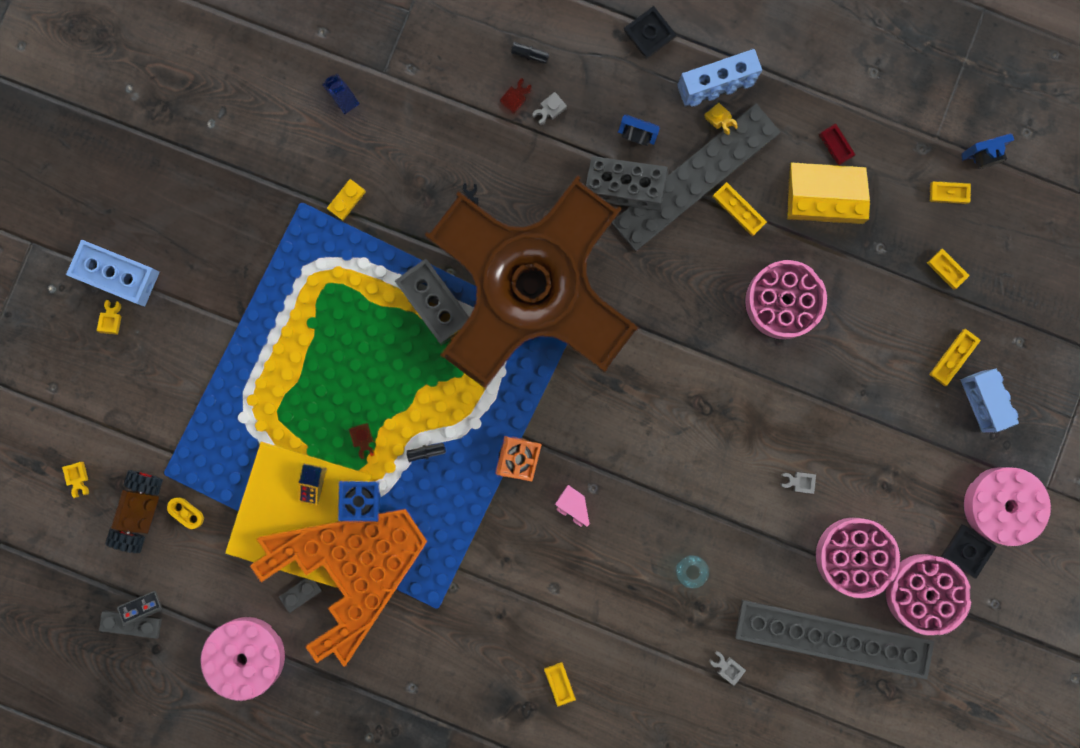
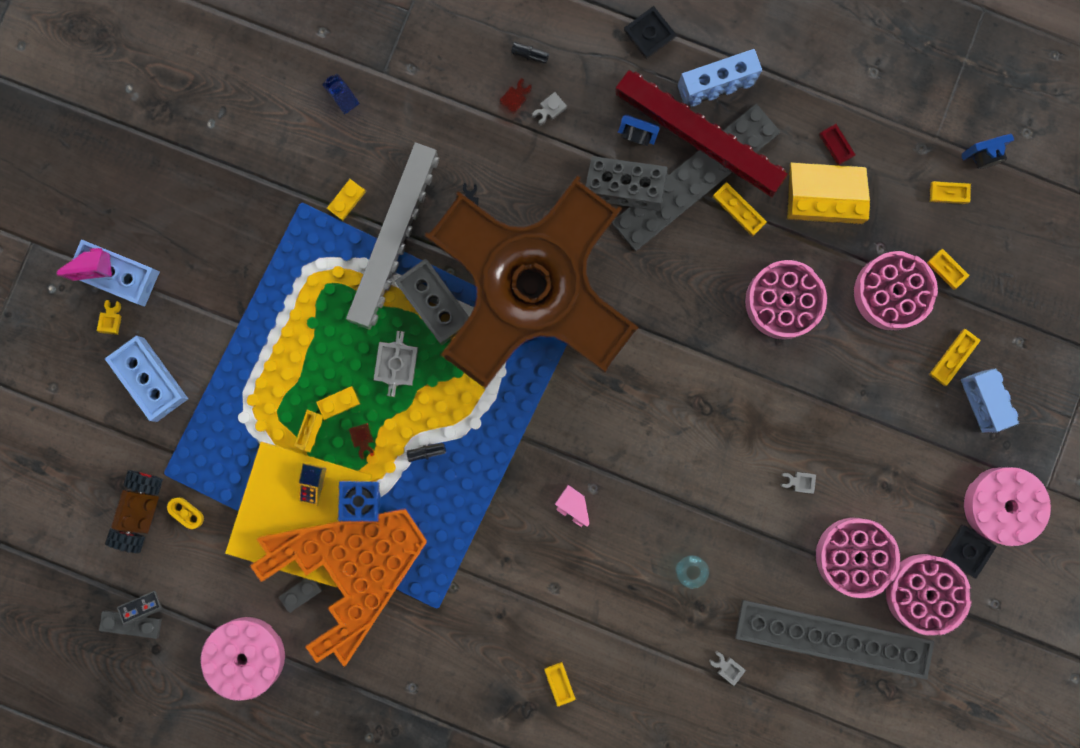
yellow plate [62,462,89,498] -> none
orange piece [495,436,542,481] -> none
yellow plate [704,103,738,135] -> none
none -> dark pink slope [57,248,112,281]
none -> light blue brick [105,336,188,422]
none -> yellow plate [294,410,323,452]
none -> yellow plate [316,386,360,420]
none -> light grey brick [346,142,439,330]
none -> light grey plate [374,331,418,397]
none -> dark red brick [616,70,788,198]
none -> bright pink brick [854,251,938,330]

